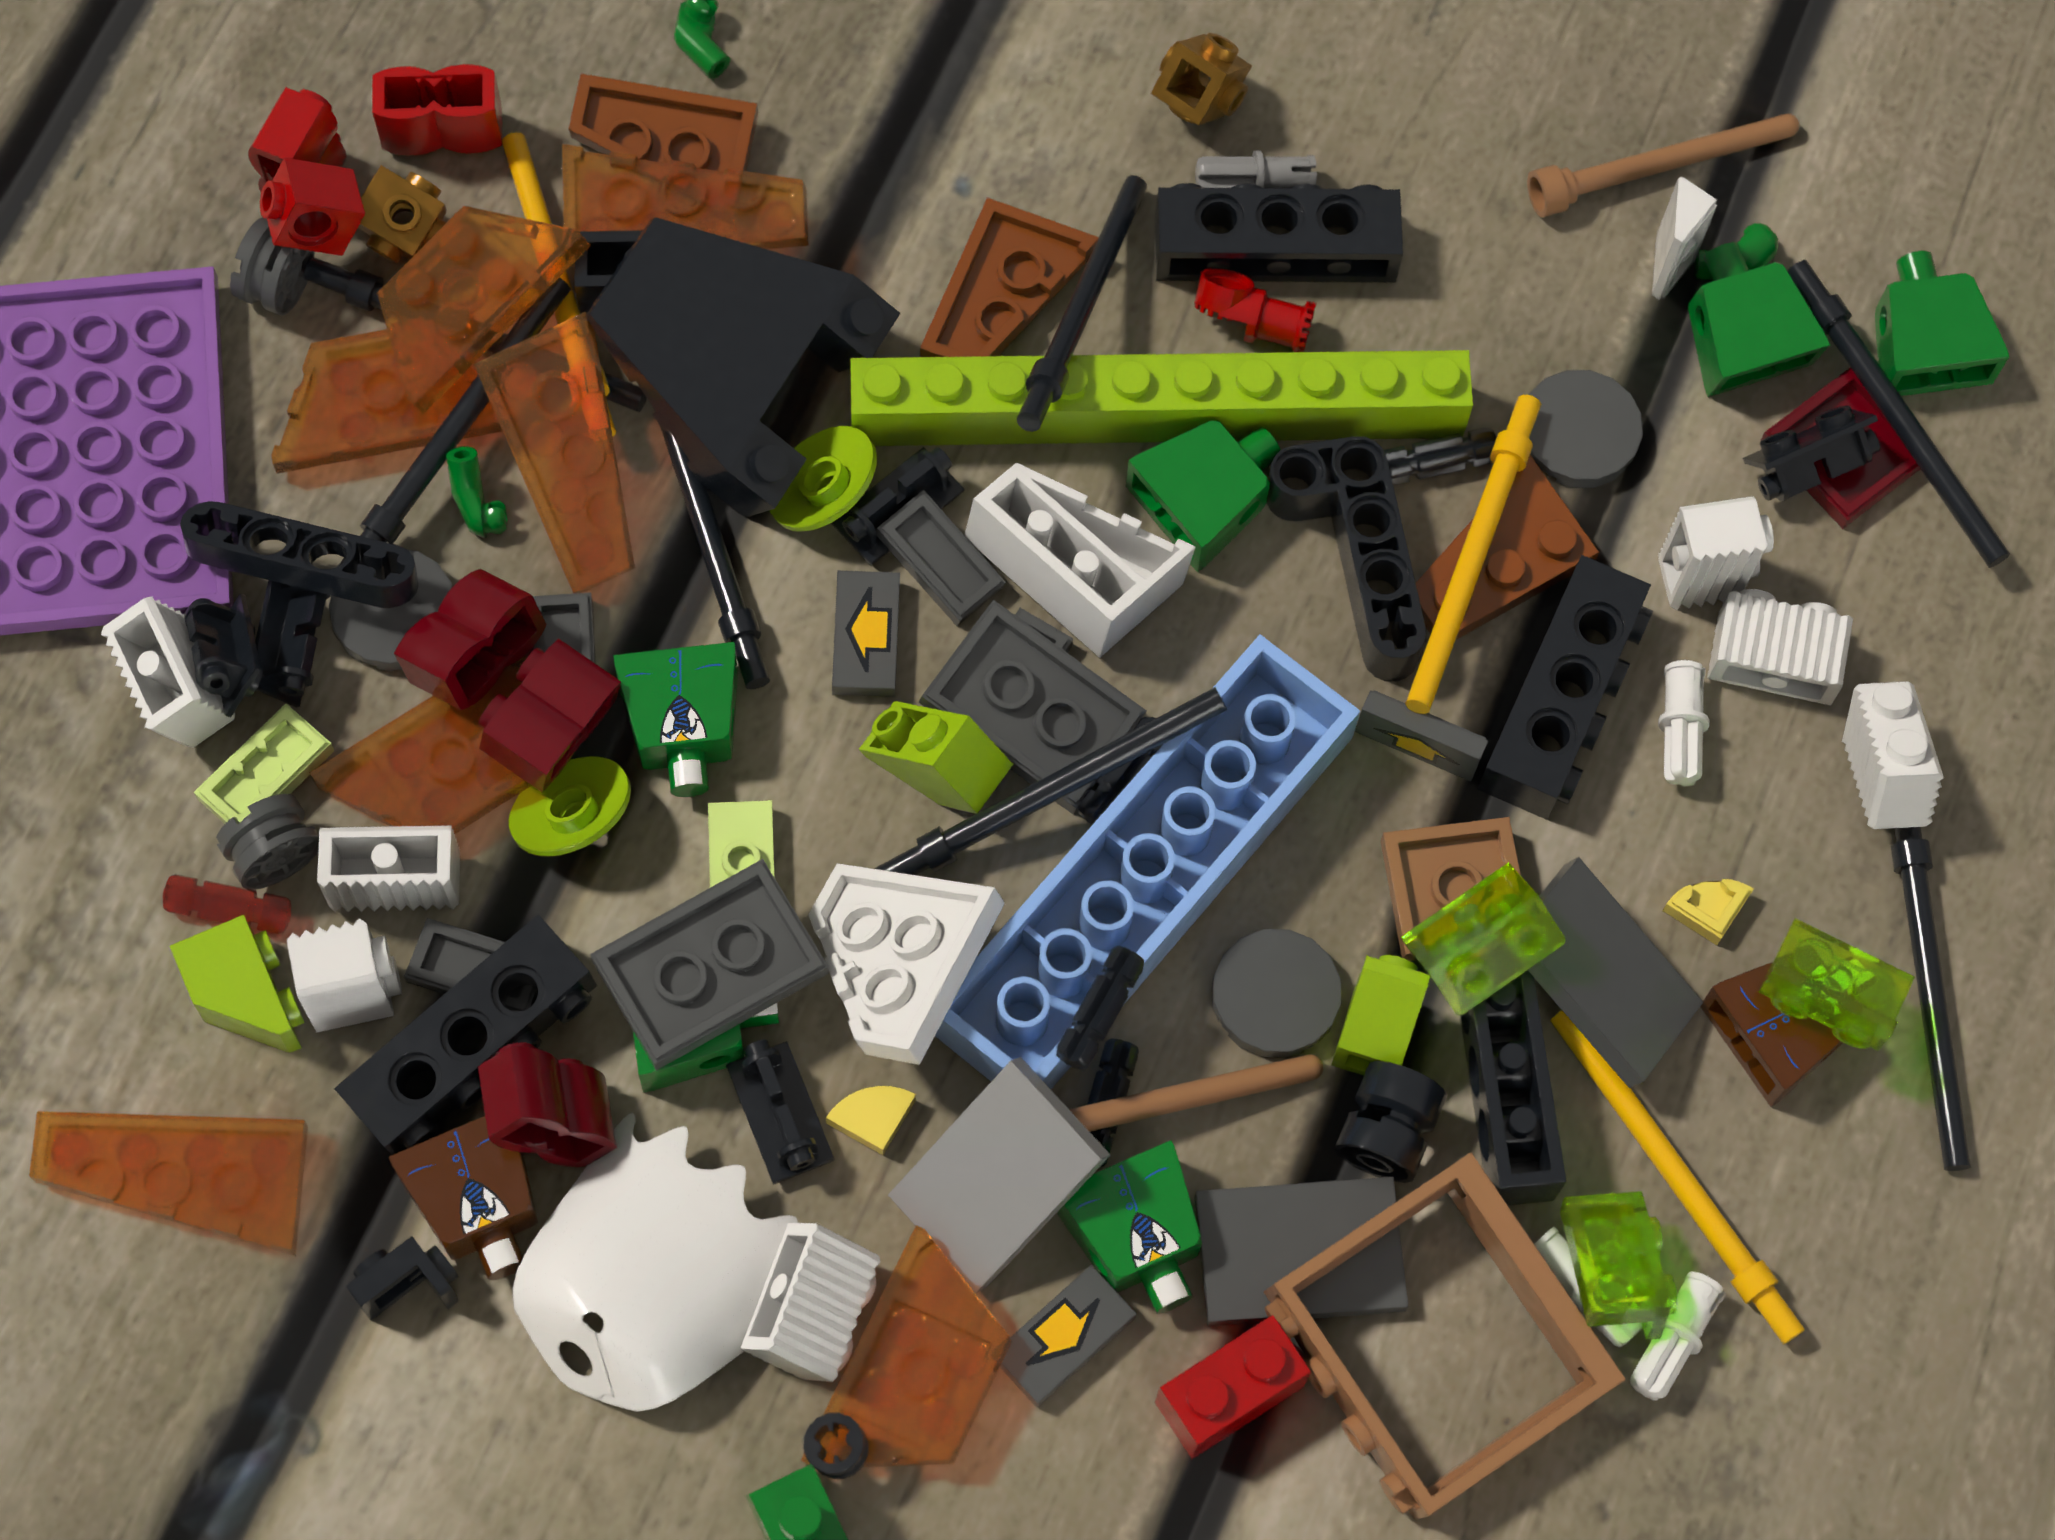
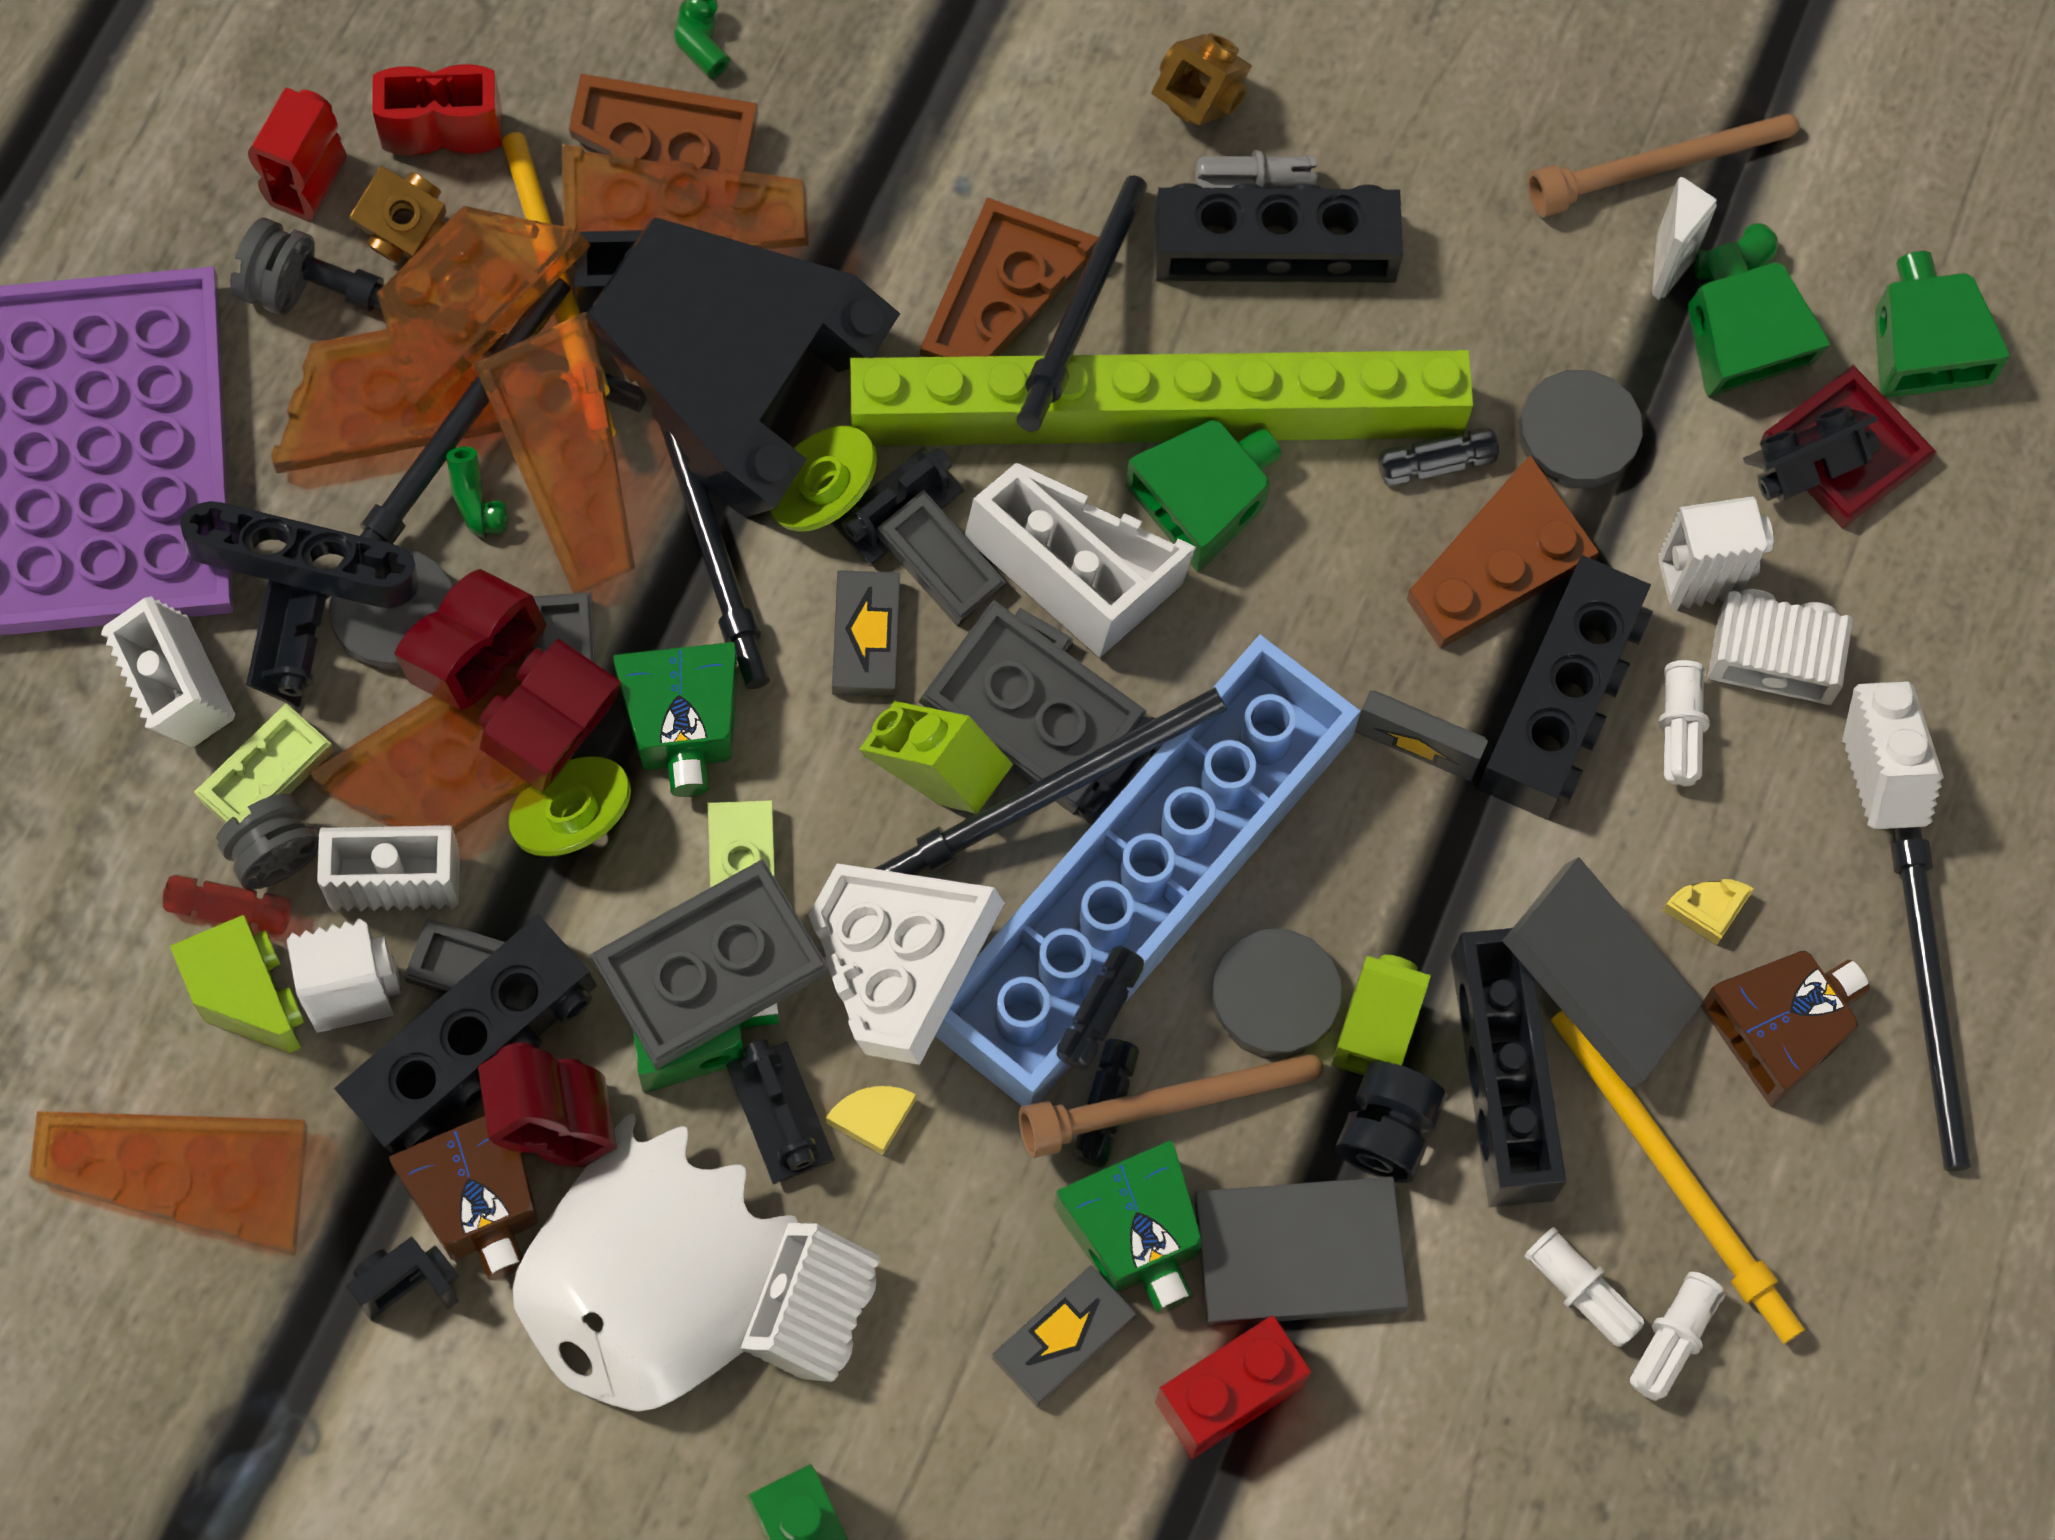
black hinge [184,593,263,718] -> none
red brick [260,157,365,256] -> none
clear orange wing [801,1225,1012,1469] -> none
black bush [803,1413,869,1480] -> none
light grey tile [888,1057,1110,1293] -> none
red connector [1194,268,1316,352] -> none
medium nougat window [1264,1152,1626,1520] -> none
black beam [1266,436,1426,682] -> none
medium nougat plate [1381,817,1527,961] -> none
clear neon green bracket [1400,862,1566,1015] -> none
yellow bar [1405,394,1541,714] -> none
clear neon green bracket [1560,1191,1677,1340] -> none
clear neon green bracket [1758,918,1915,1051] -> none
black bar [1787,260,2010,568] -> none

